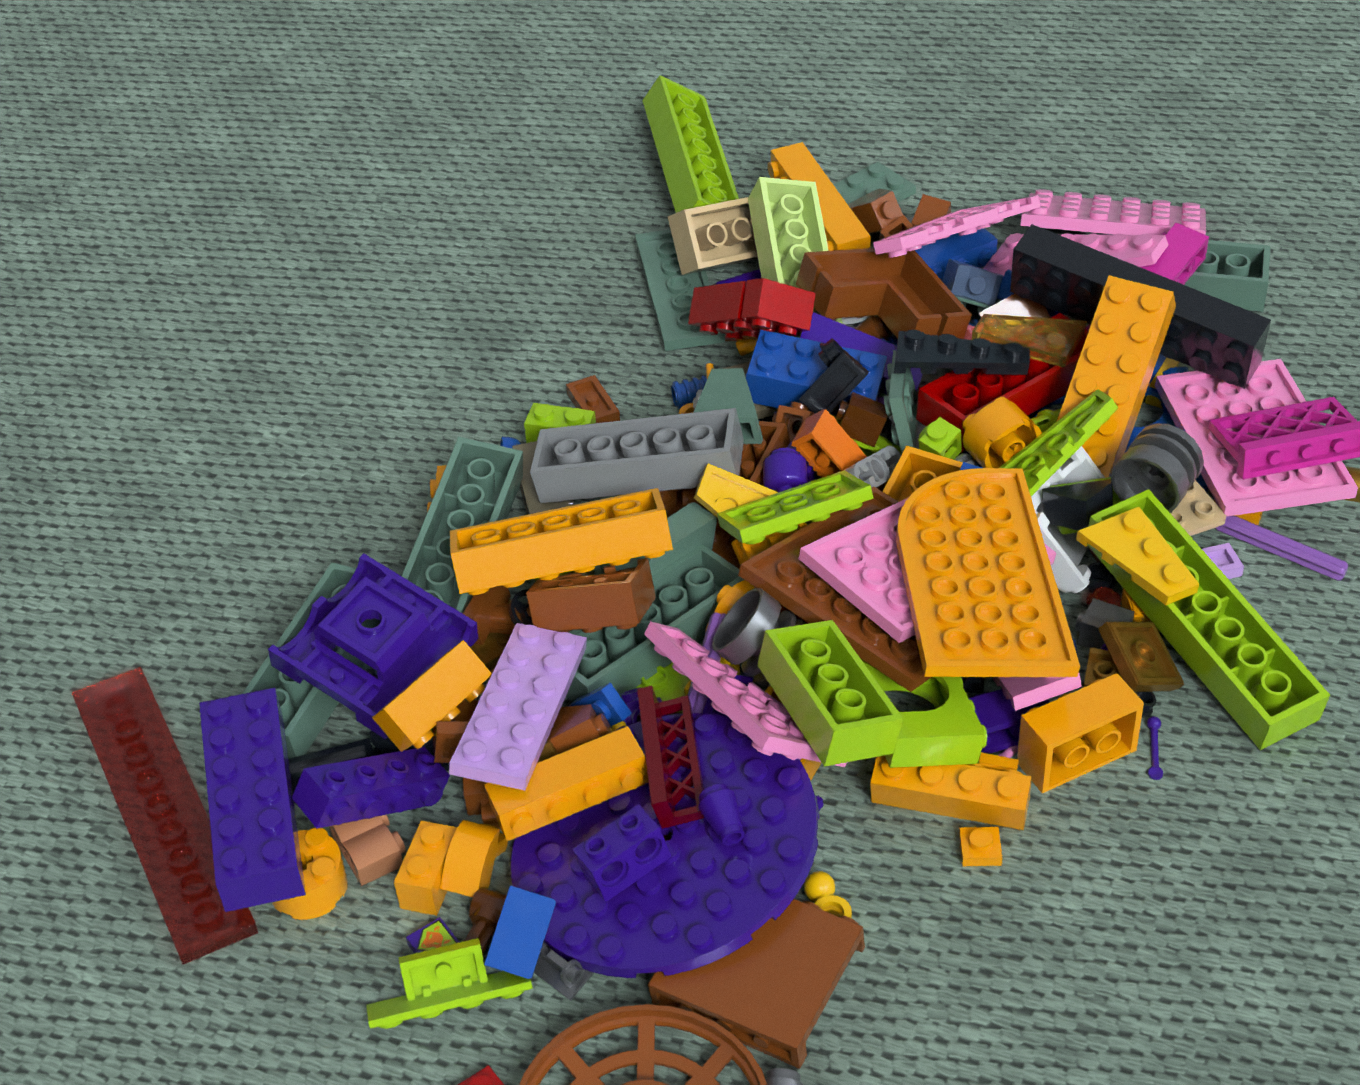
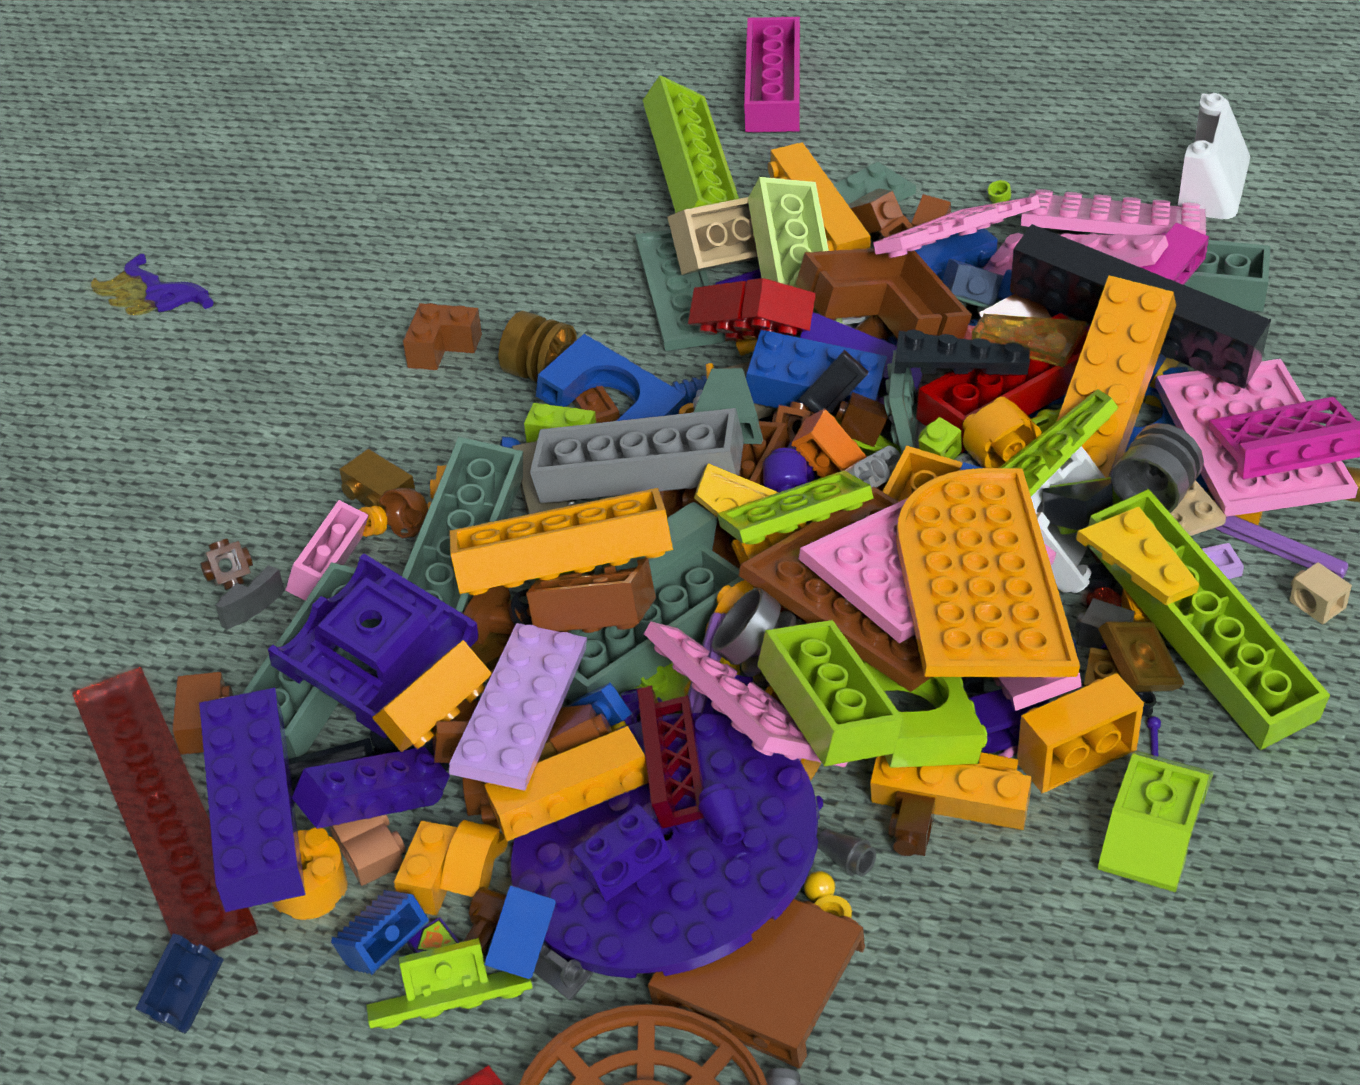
black plate [818,338,843,367] -> none
light orange plate [959,827,1002,866] -> none
none -> piece [91,254,214,315]
none -> dark blue hinge [135,933,224,1034]
none -> dark orange brick [172,672,233,755]
none -> reddish brown brick [200,538,253,590]
none -> flat silver slope [216,565,285,629]
none -> bright pink brick [285,500,369,601]
none -> blue brick [331,890,429,975]
none -> pearl gold brick [339,449,415,511]
none -> light orange bush [359,505,387,537]
none -> dark orange hair [378,488,428,539]
none -> dark orange brick [403,303,482,370]
none -> pearl gold wheel [498,310,577,382]
none -> blue arch [536,334,686,421]
none -> dark pink brick [744,17,800,132]
none -> flat silver cone [817,829,876,876]
none -> reddish brown brick [889,791,935,856]
none -> lime hinge [988,180,1011,203]
none -> lime slope [1097,751,1213,892]
none -> white windscreen [1178,93,1250,219]
none -> tan brick [1289,562,1352,625]

